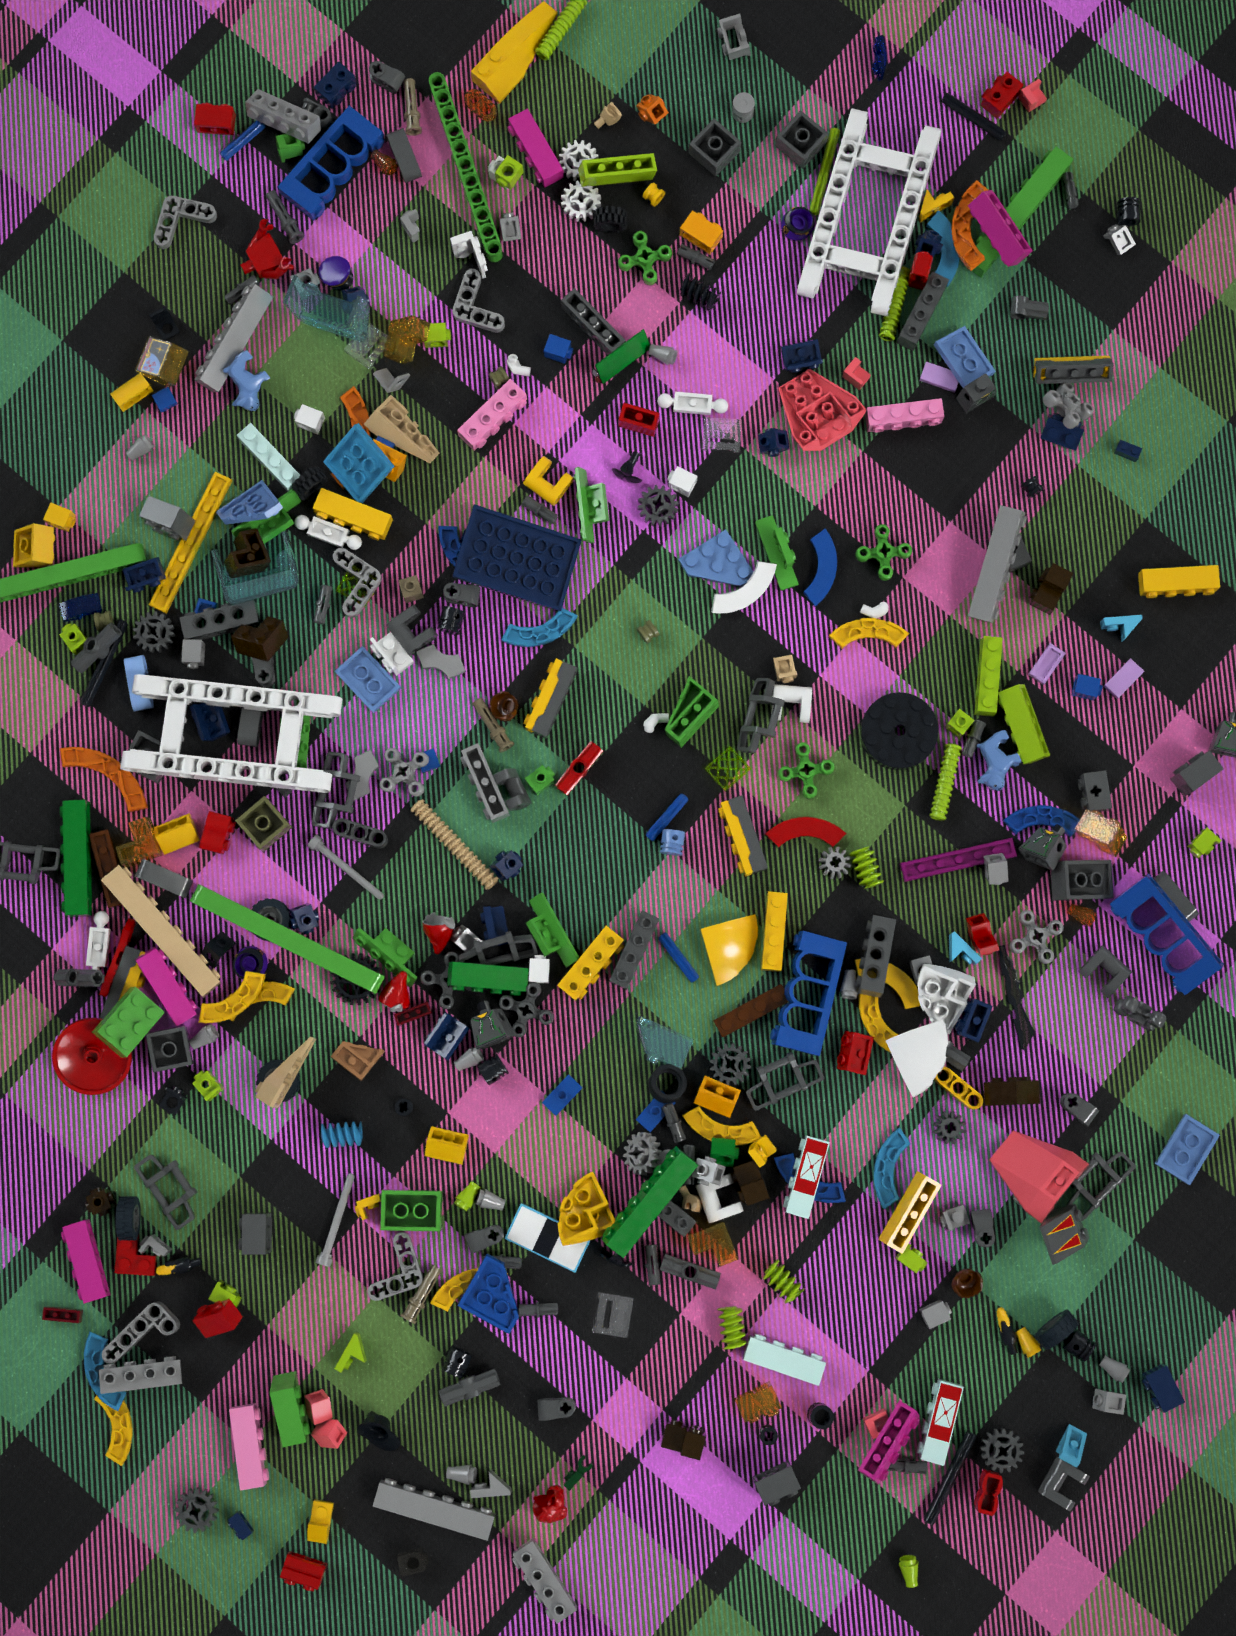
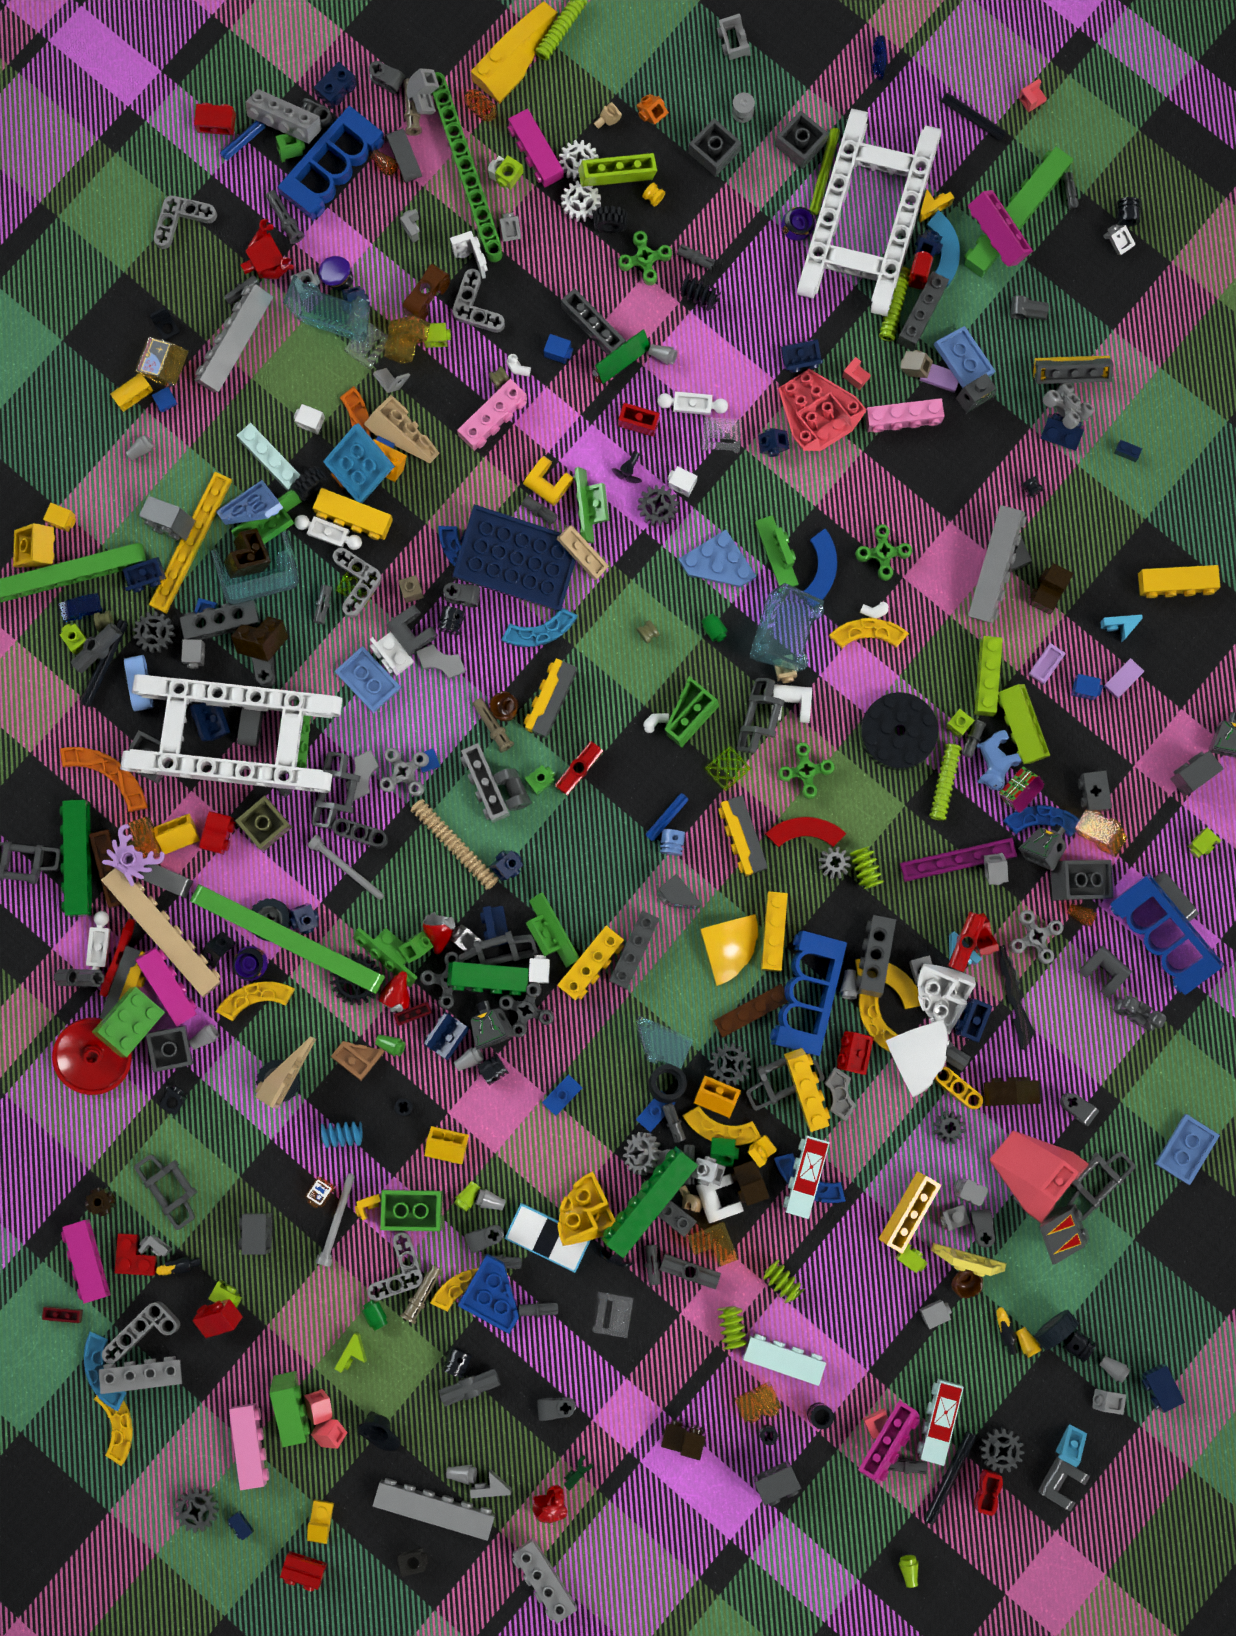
black wheel [116,1196,141,1240] -> none
lime brick [192,1070,225,1101] -> none
yellow tile [199,971,266,1023] -> none
medium blue animal [223,350,270,412] -> none
blue axle [658,932,699,983] -> none
light orange brick [680,210,723,255] -> none
white tile [711,561,777,613] -> none
dark azure tile [874,1127,911,1209] -> none
orange tile [952,180,989,271] -> none
red brick [980,71,1024,119] -> none
none -> lavender animal [102,824,165,886]
none -> brick [305,1176,336,1208]
none -> green brick [361,1300,388,1331]
none -> bright green cone [375,1034,406,1057]
none -> bright green brick [398,931,433,963]
none -> reddish brown beam [402,264,450,324]
none -> light grey brick [407,69,439,115]
none -> tan plate [557,525,609,580]
none -> dark grey slope [658,874,701,910]
none -> green brick [701,613,728,642]
none -> clear light blue windscreen [750,583,824,672]
none -> yellow brick [784,1048,830,1132]
none -> light grey tile [824,1067,857,1121]
none -> dark tan brick [900,350,933,378]
none -> light yellow wing [931,1243,1007,1277]
none -> red piece [948,911,986,972]
none -> light grey brick [953,1178,988,1206]
none -> piece [999,767,1044,812]

